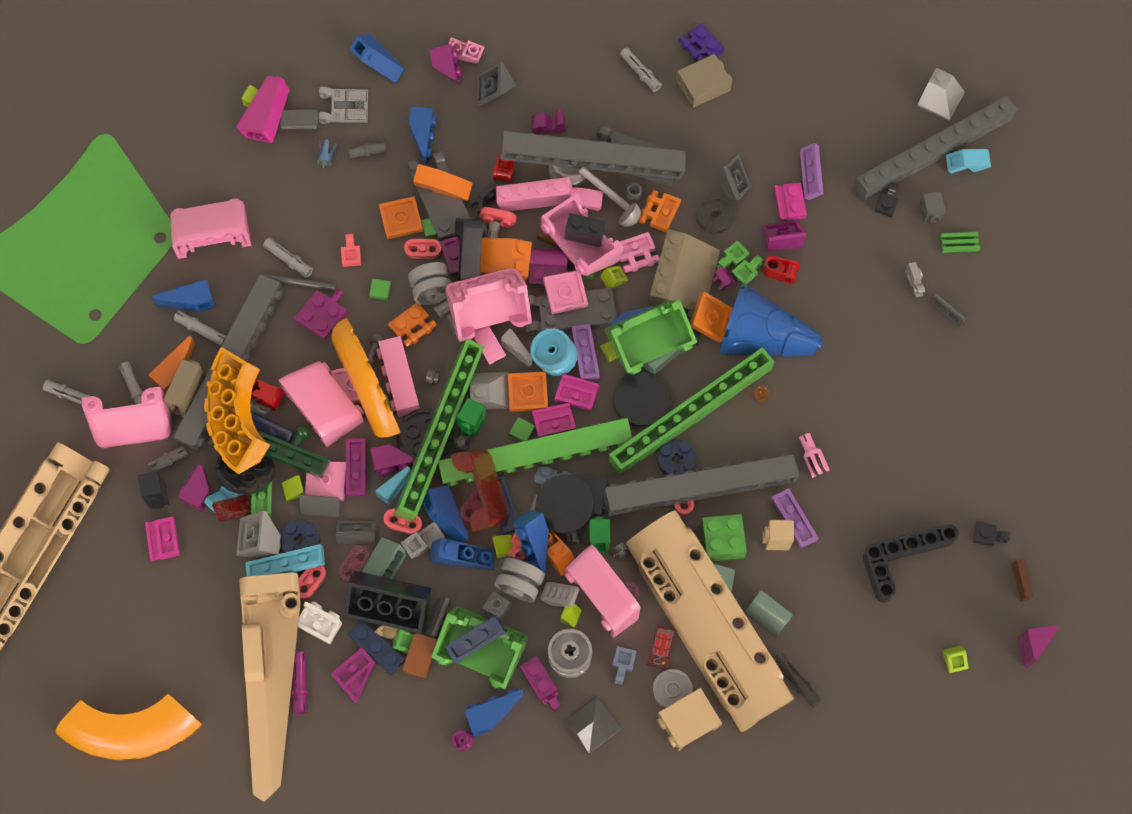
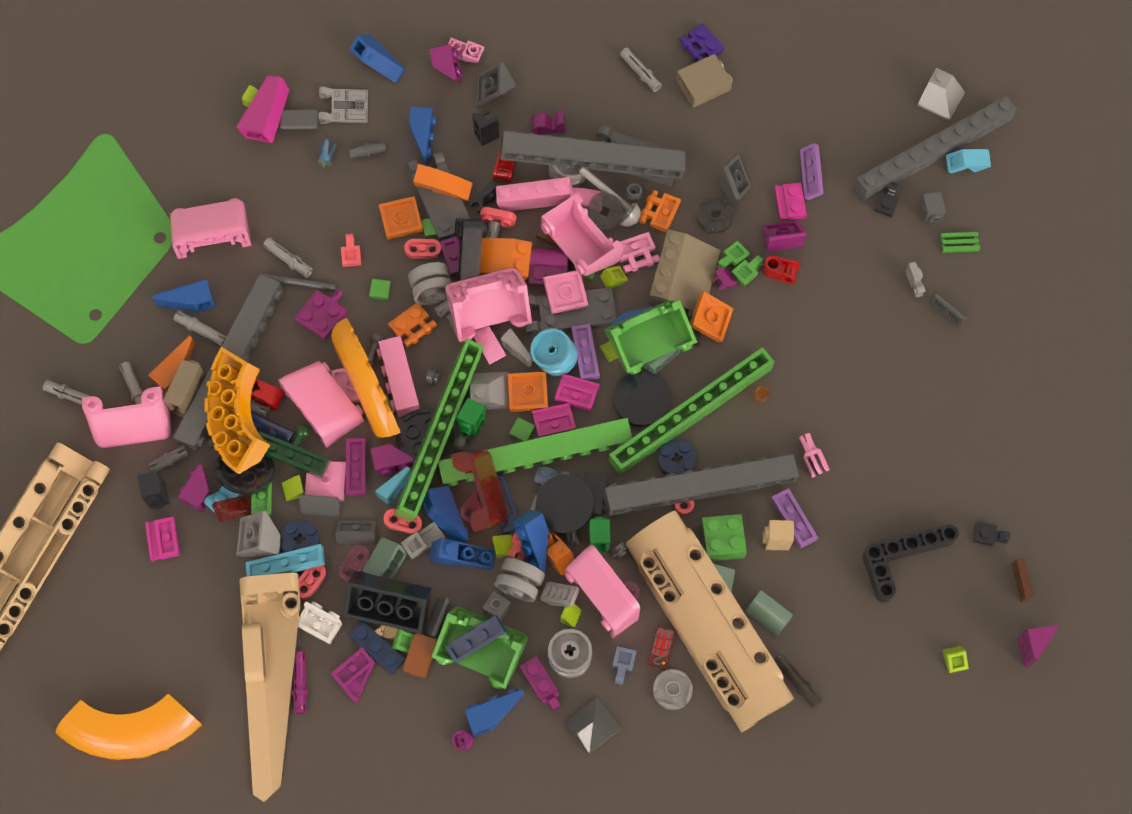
black brick [564,213,606,247] -> none
tan panel [657,688,722,751] -> none
blue cone [719,284,823,357] -> none
none -> black hinge [472,109,500,146]
none -> clear smoke plate [586,192,624,230]

